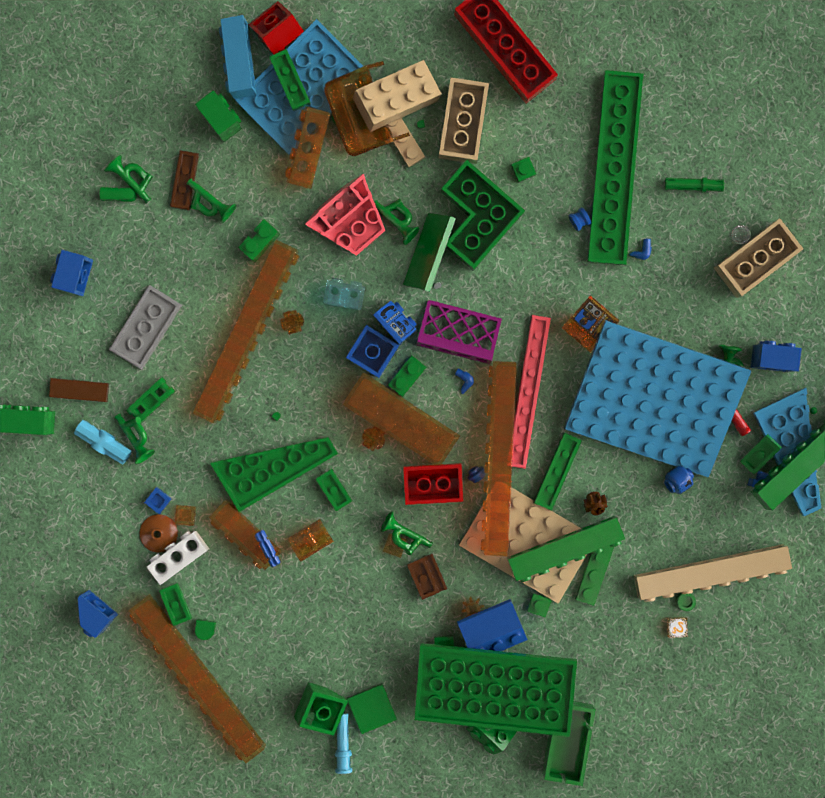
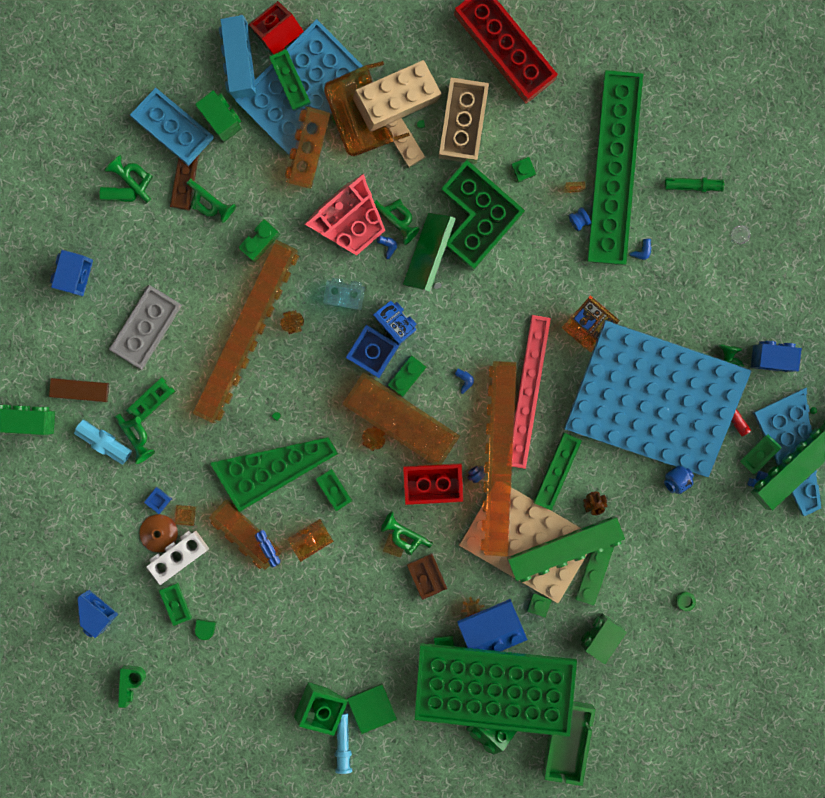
clear orange brick [128,594,266,763] -> none
magenta fence [416,300,502,364] -> none
tan brick [634,544,792,602] -> none
tile [667,617,688,638] -> none
tan brick [714,218,803,298] -> none
none -> green plate [118,665,146,708]
none -> dark azure plate [130,88,214,166]
none -> blue animal [377,236,397,259]
none -> clear orange tile [564,181,586,193]
none -> green brick [581,613,627,664]

